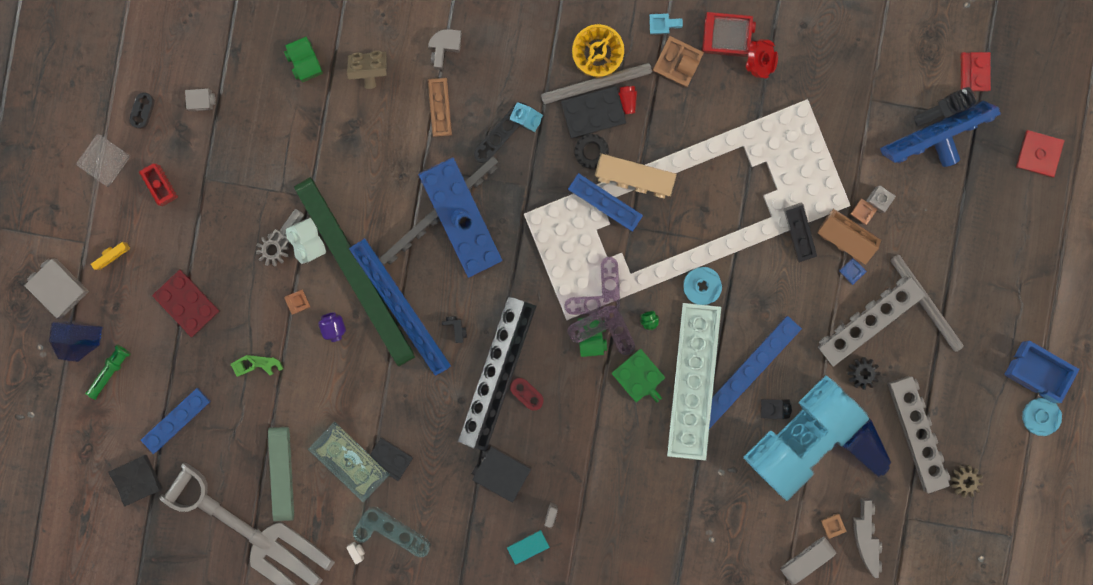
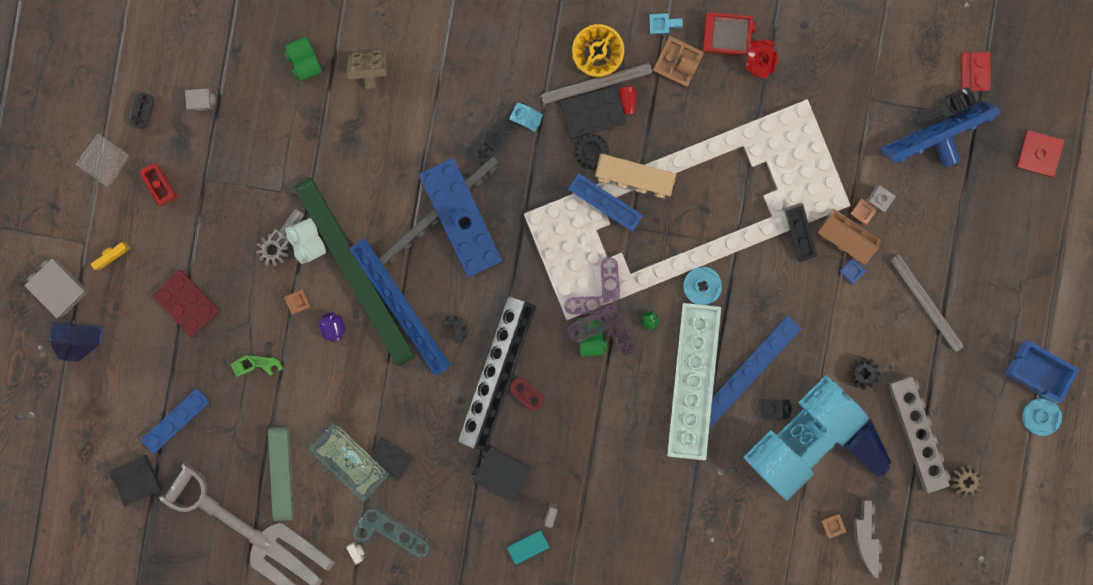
green pin [85,345,131,400] -> none
light grey brick [428,29,462,70] -> none
medium nougat tile [428,78,452,137] -> none
green plate [612,348,665,403] -> none
light grey beam [780,537,836,585] -> none
light grey brick [818,276,926,367] -> none

